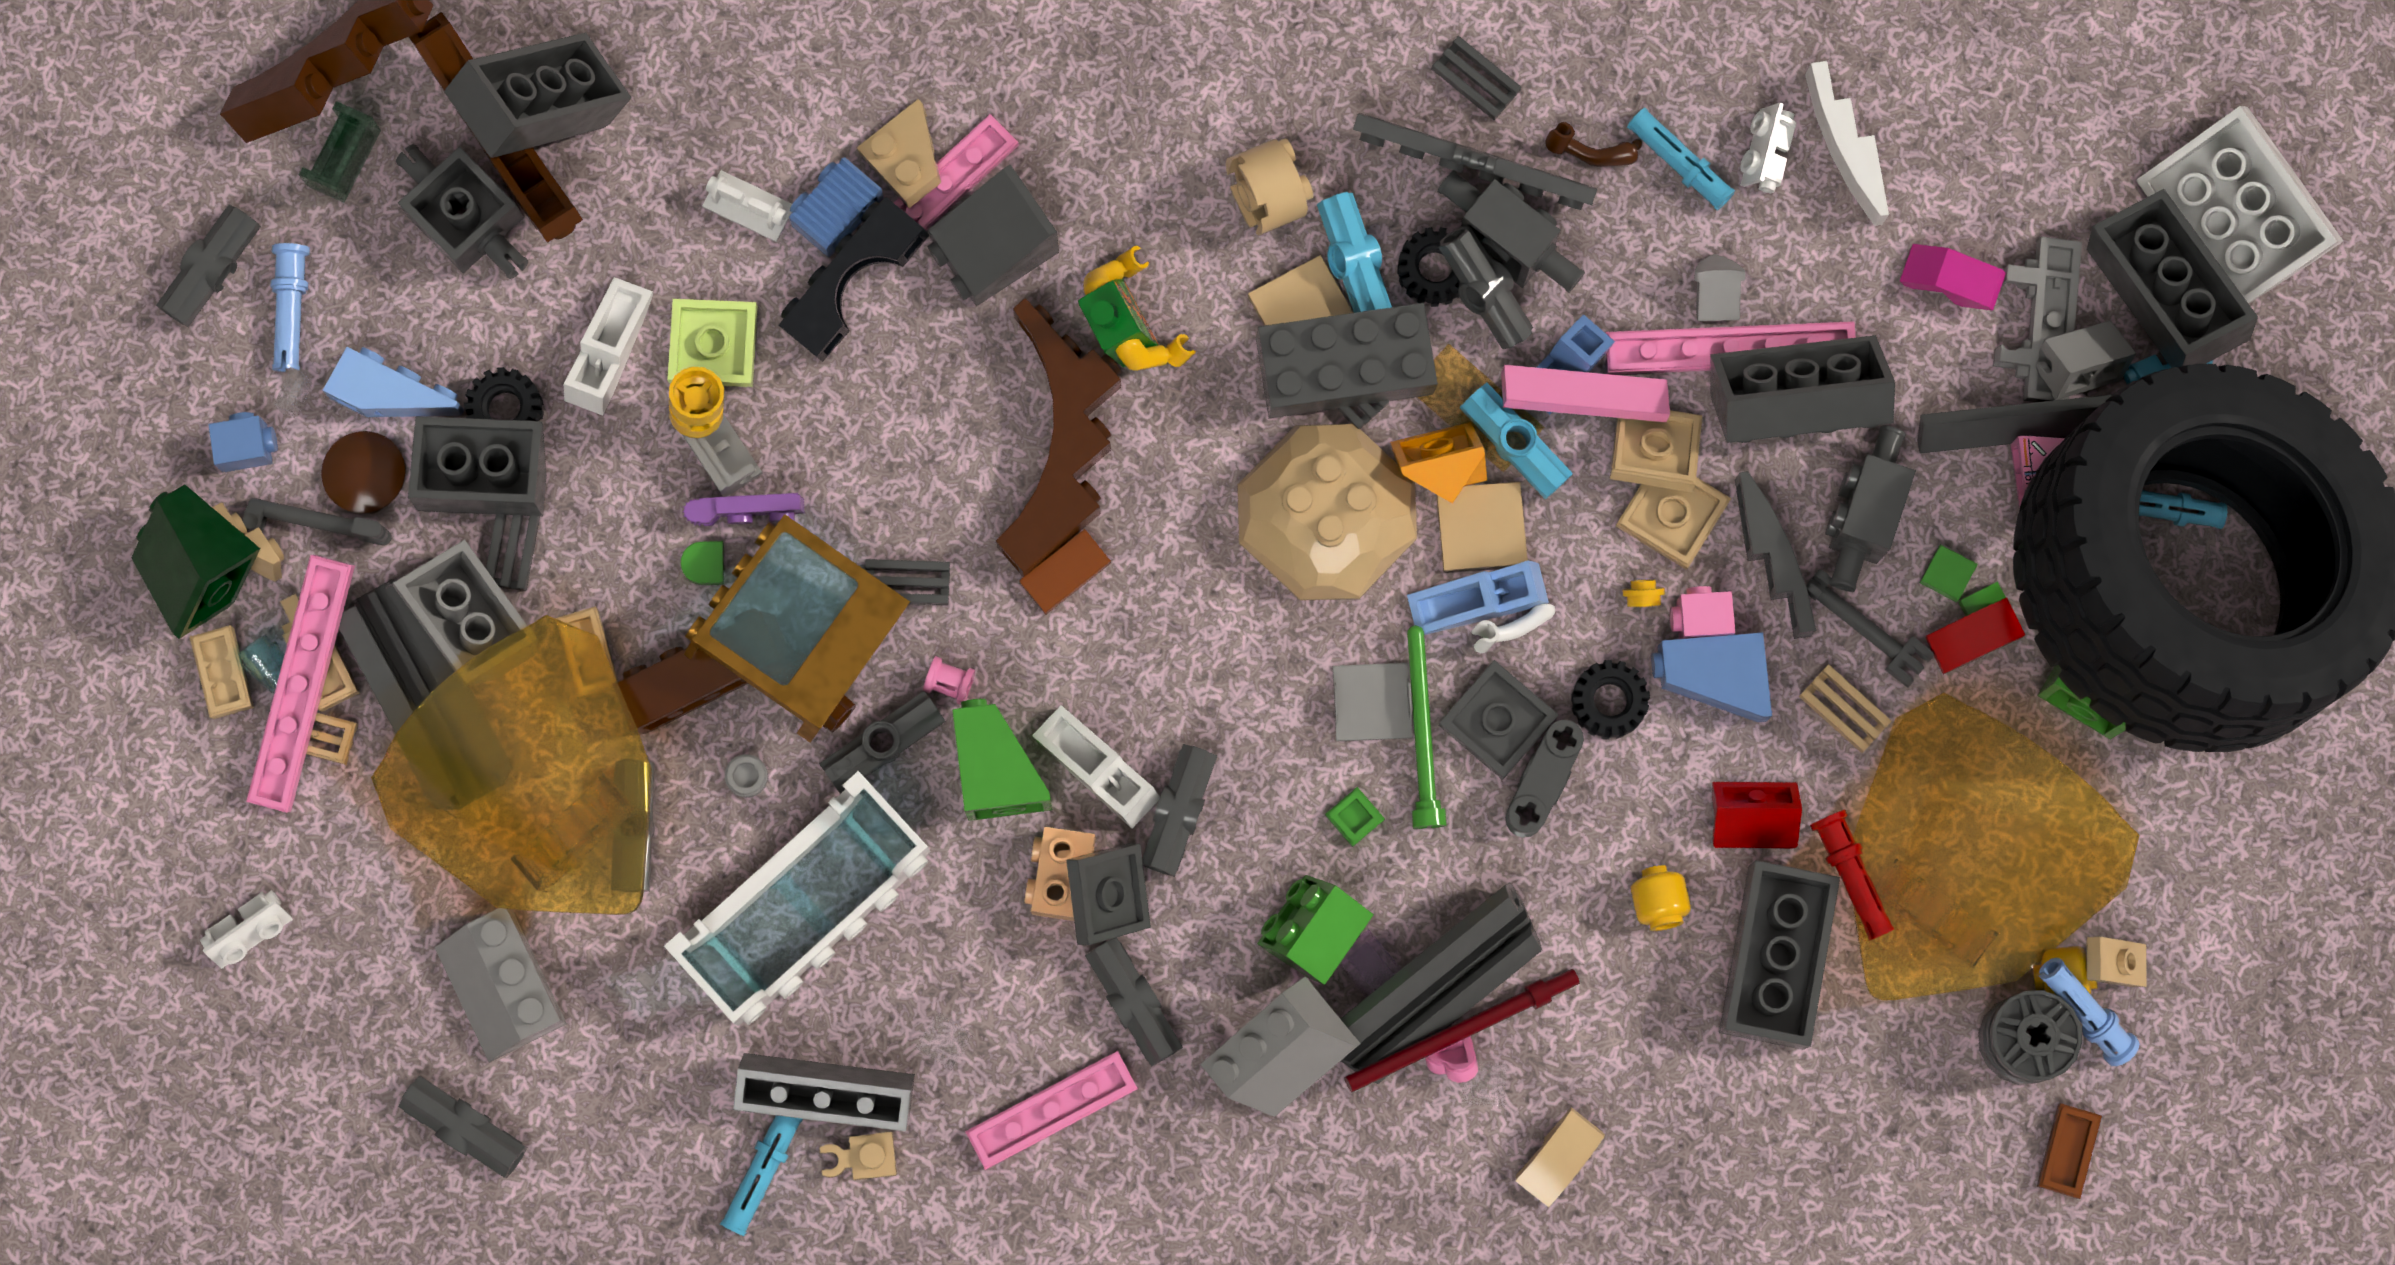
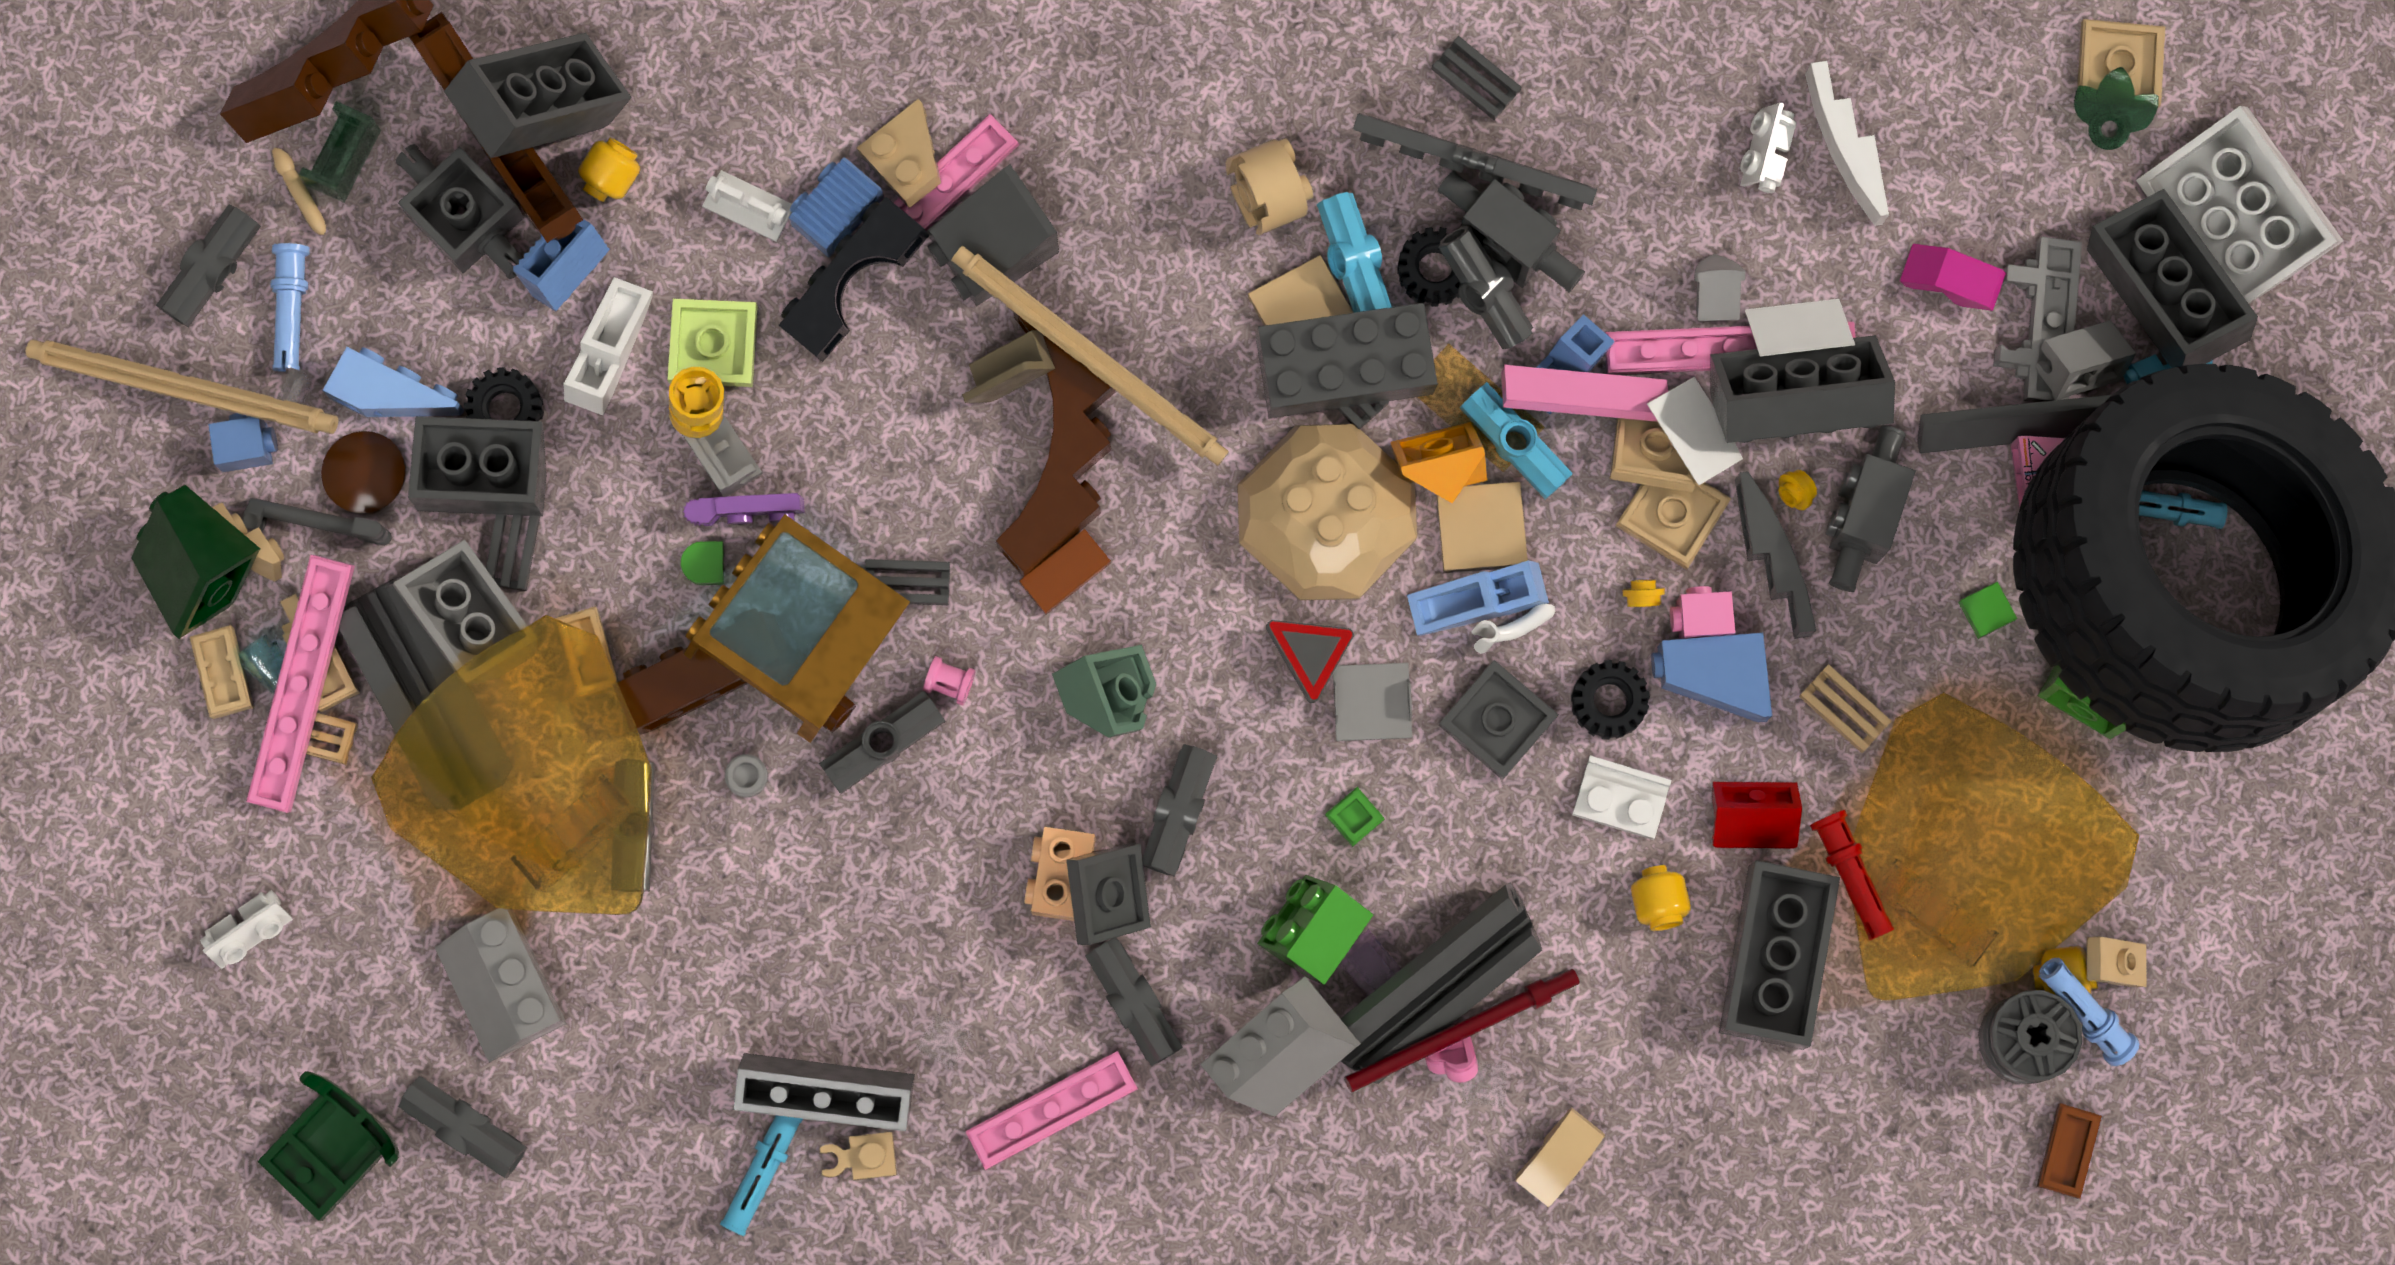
clear light blue windscreen [664,771,930,1026] -> none
bright green slope [952,699,1053,821] -> none
white slope [1032,705,1160,829] -> none
torso [1078,246,1196,371] -> none
bright green piece [1407,625,1447,829] -> none
dark grey piece [1505,720,1584,838] -> none
reddish brown piece [1545,122,1642,167] -> none
medium azure pin [1627,108,1735,211] -> none
dark grey hinge [1806,569,1934,688] -> none
bright green tile [1919,544,1978,603] -> none
red slope [1925,597,2025,675] -> none
none -> tan piece [26,340,338,434]
none -> dark green piece [257,1071,399,1221]
none -> tan piece [272,148,326,235]
none -> medium blue brick [513,218,610,311]
none -> yellow head [578,137,640,202]
none -> tan piece [951,246,1229,466]
none -> dark tan panel [962,330,1055,403]
none -> sand green slope [1052,645,1157,738]
none -> piece [1266,620,1354,703]
none -> white plate [1572,755,1672,840]
none -> white sticker [1647,377,1743,486]
none -> white sticker [1745,299,1855,356]
none -> yellow plate [1778,470,1817,511]
none -> clear green plate [2074,67,2159,150]
none -> tan tile [2077,19,2165,108]

